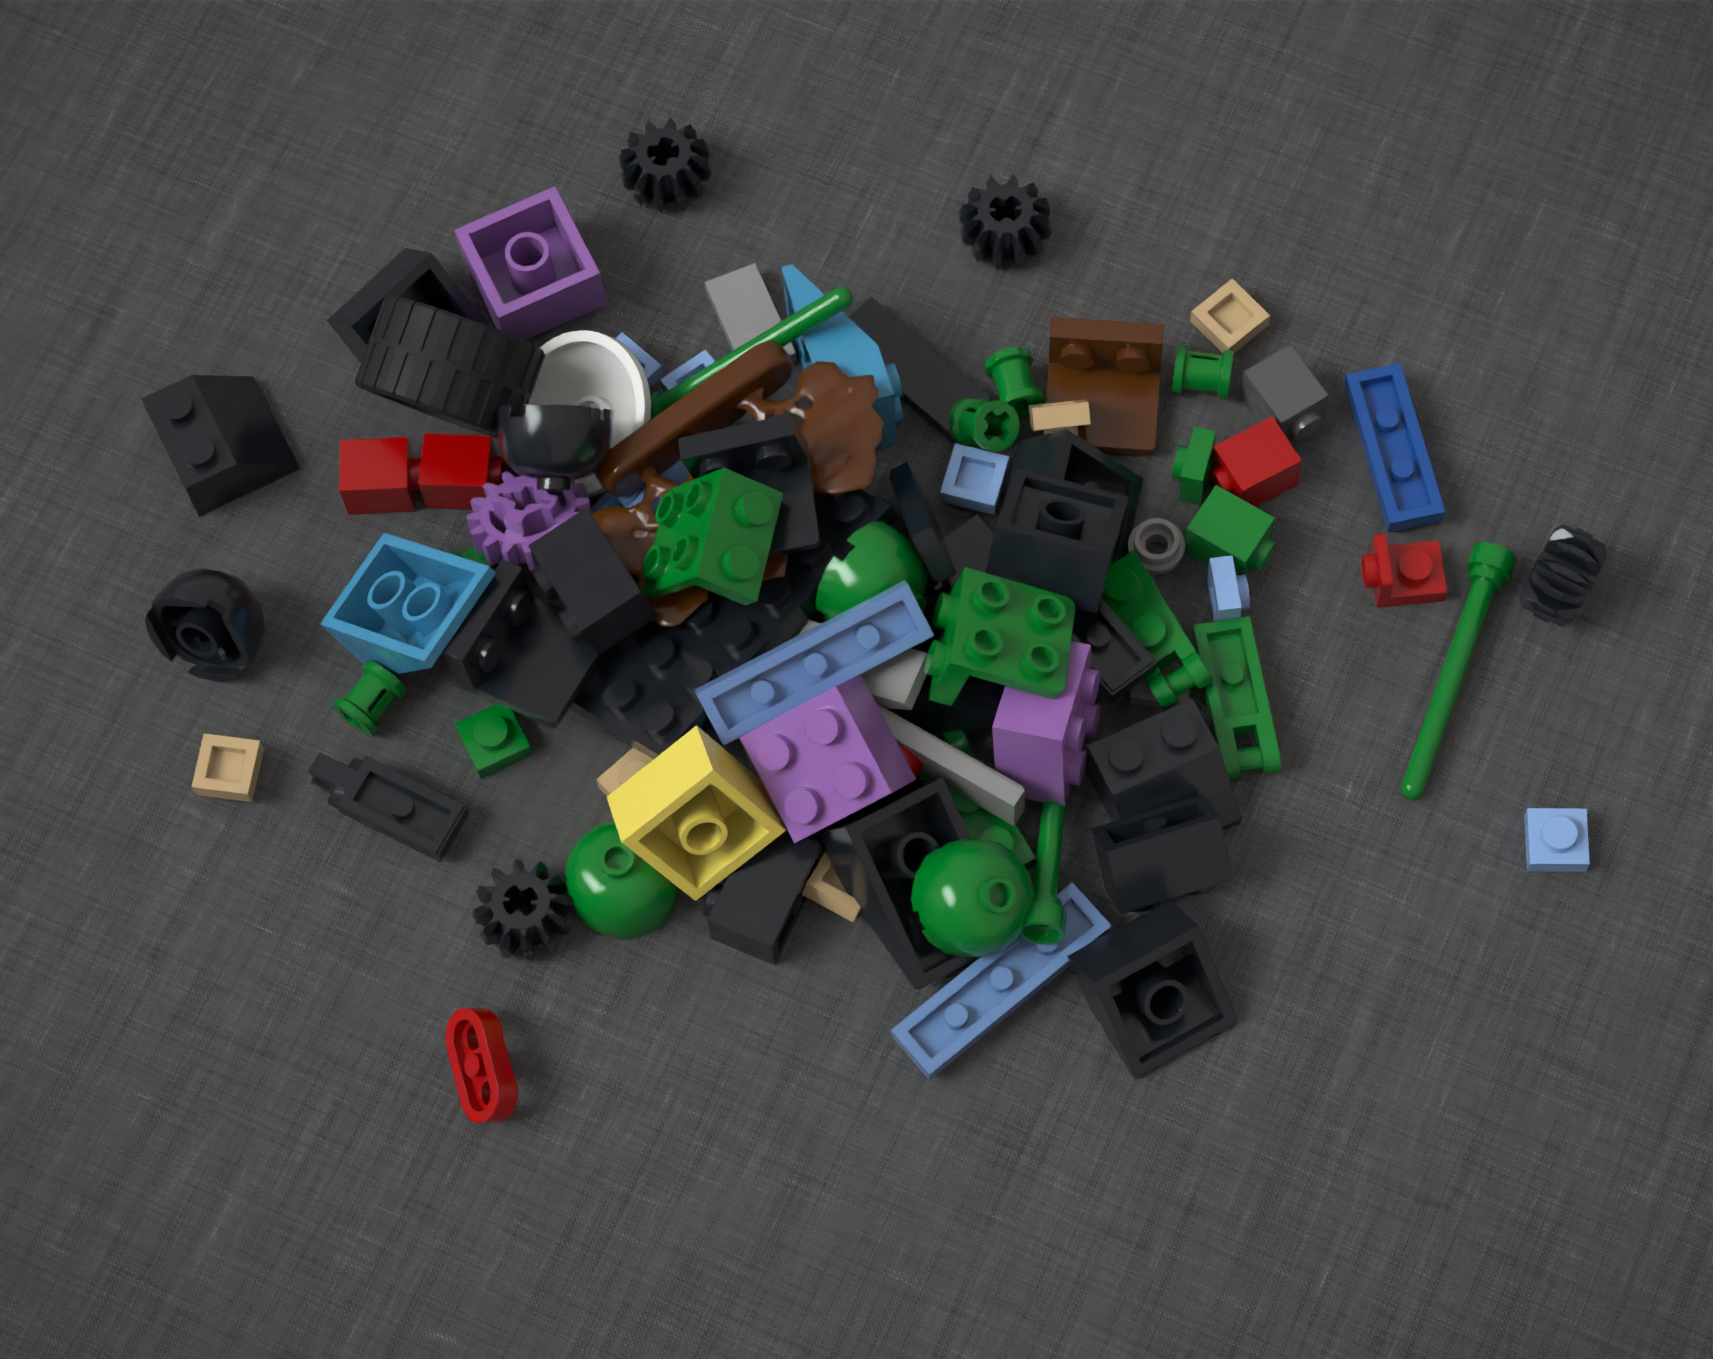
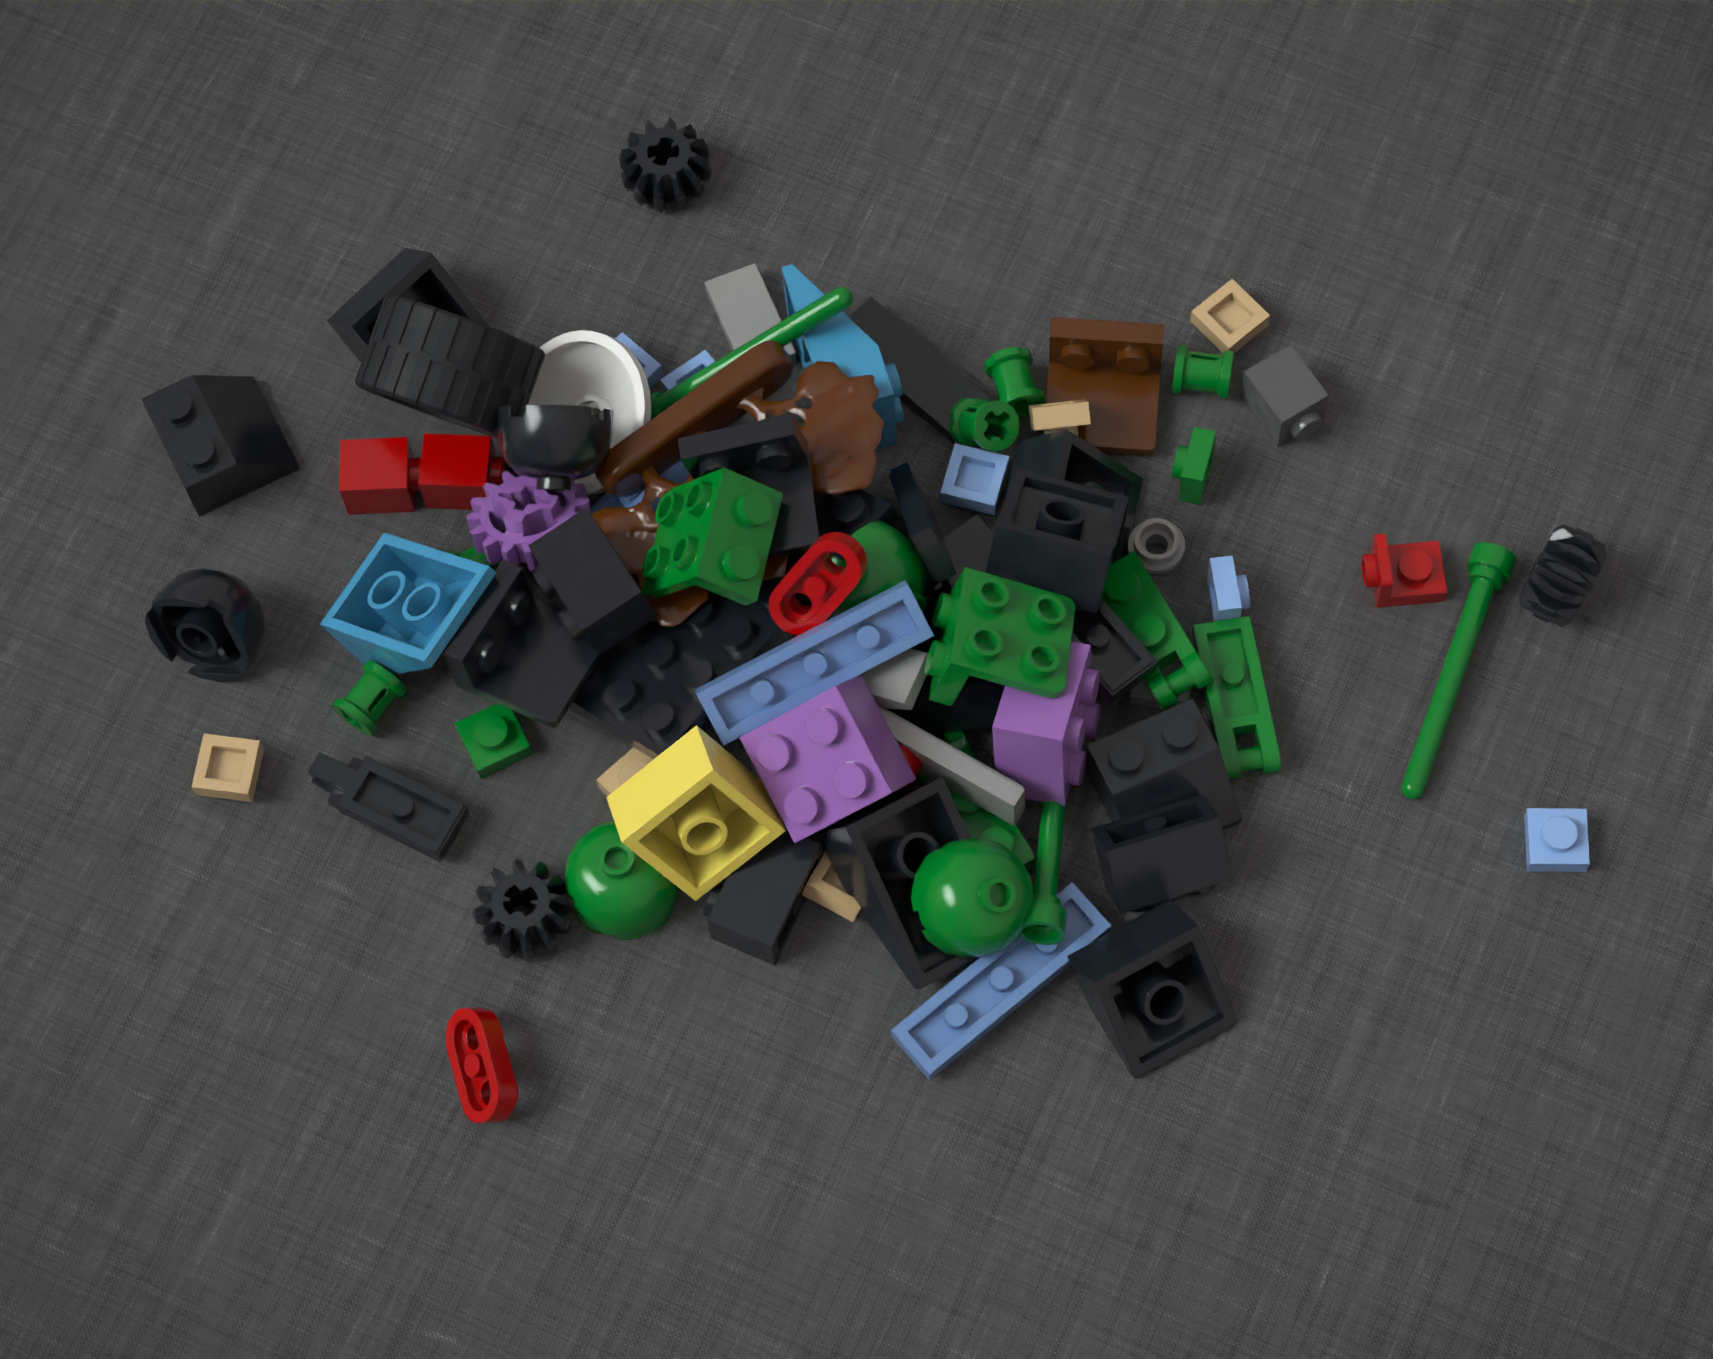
medium lavender brick [454,186,607,341] -> none
black gear [959,173,1052,271] -> none
green brick [1184,485,1277,578] -> none
red brick [1208,416,1302,507] -> none
blue plate [1344,363,1445,533] -> none
none -> red plate [769,532,867,635]

